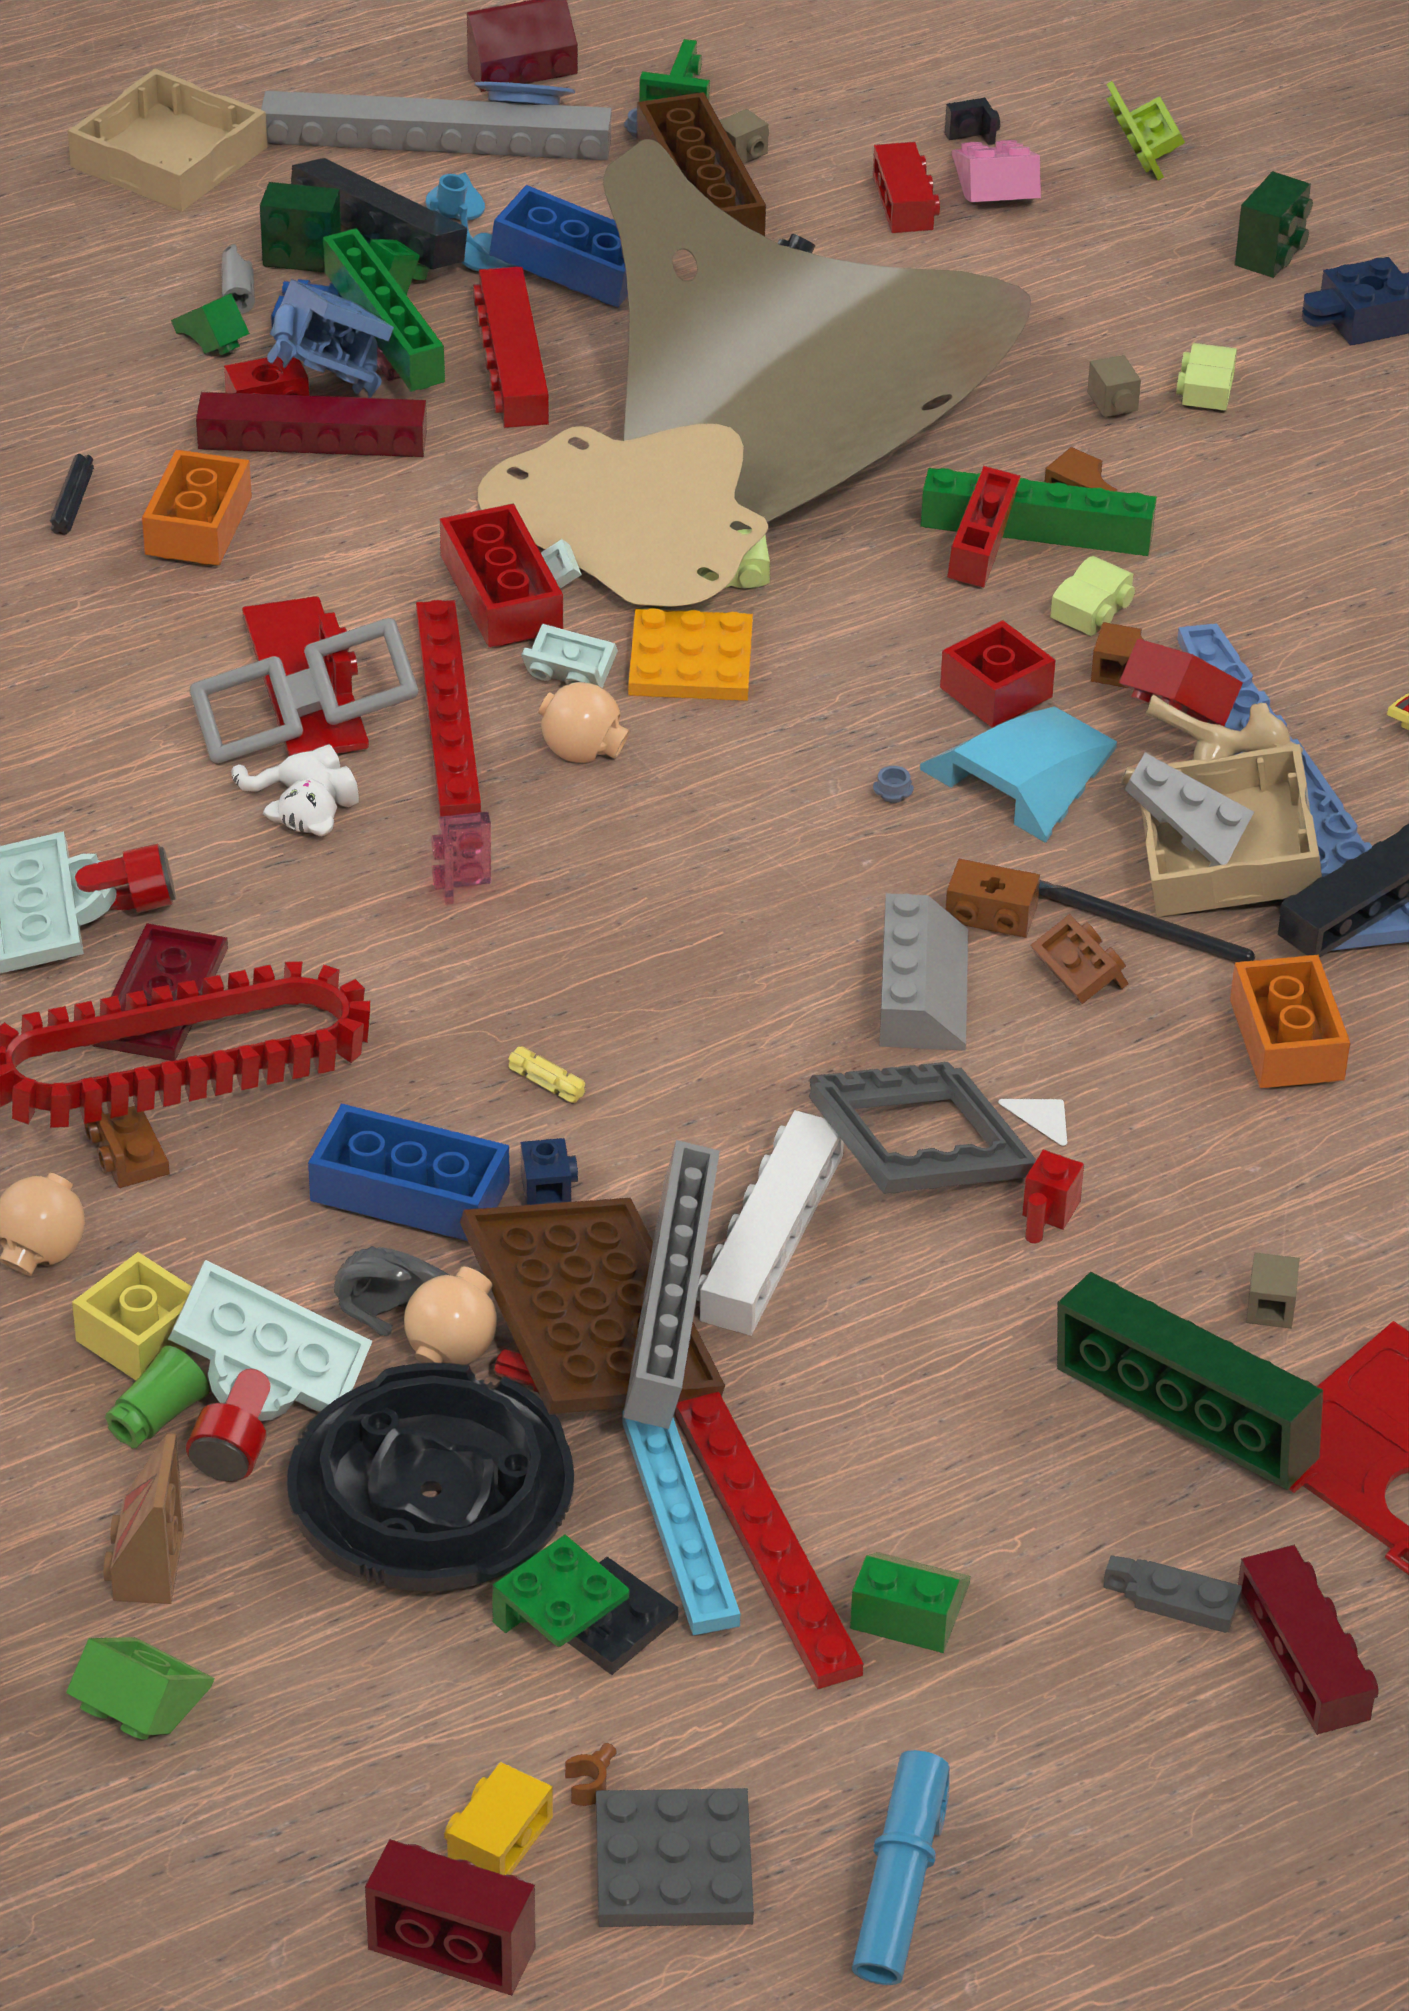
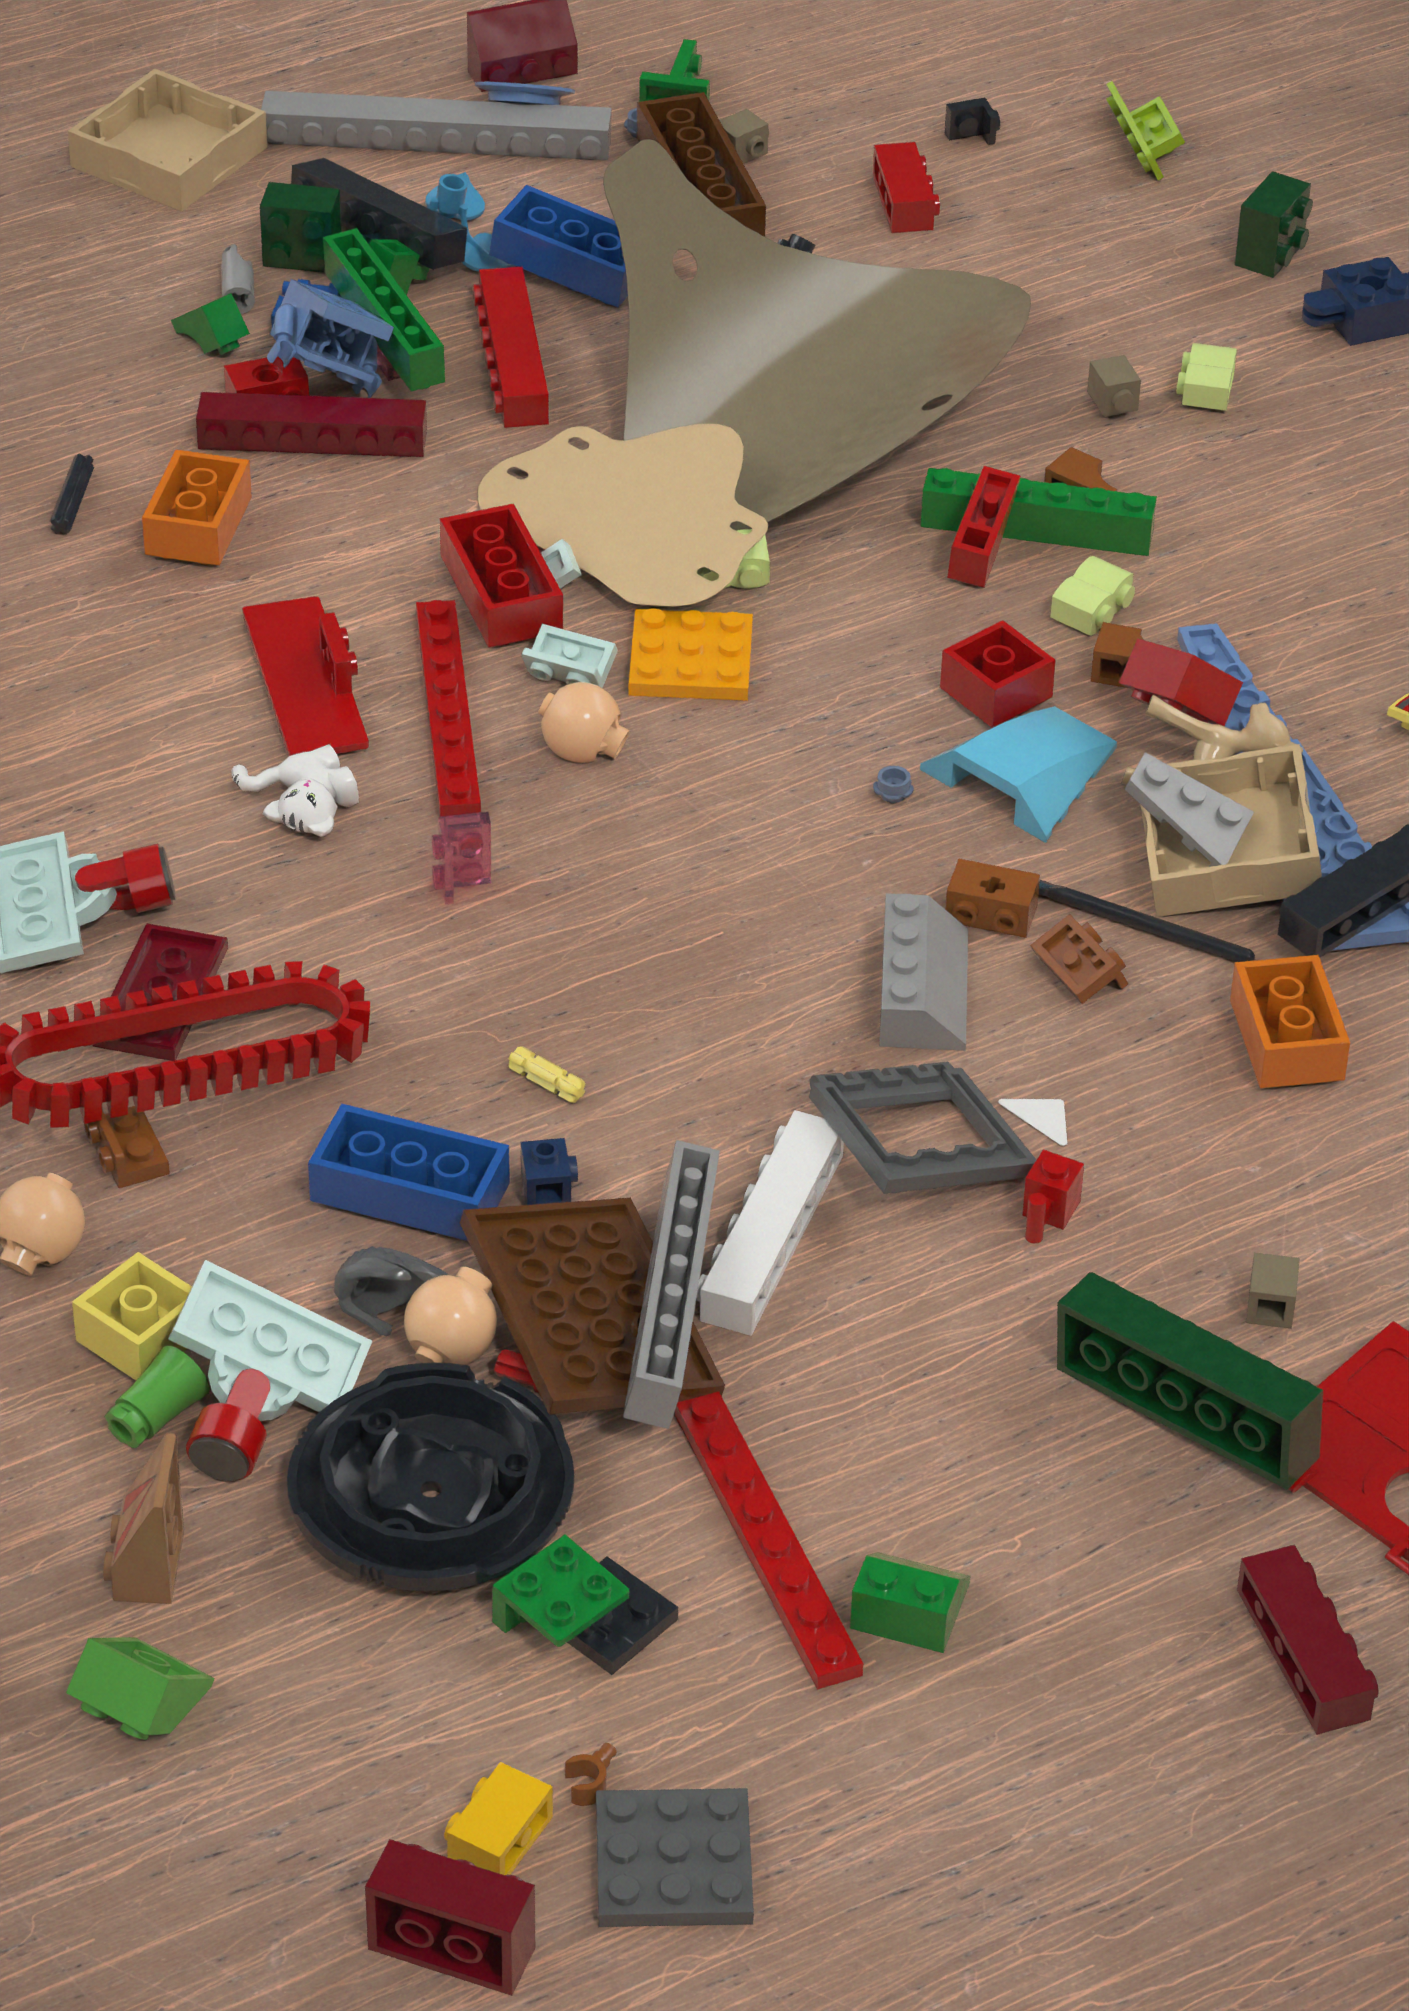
light grey bar [190,618,419,764] -> none
medium azure plate [622,1410,741,1635] -> none
dark azure piece [852,1750,950,1985] -> none
bright pink slope [952,140,1041,202] -> none
dark grey hinge [1104,1555,1242,1633] -> none

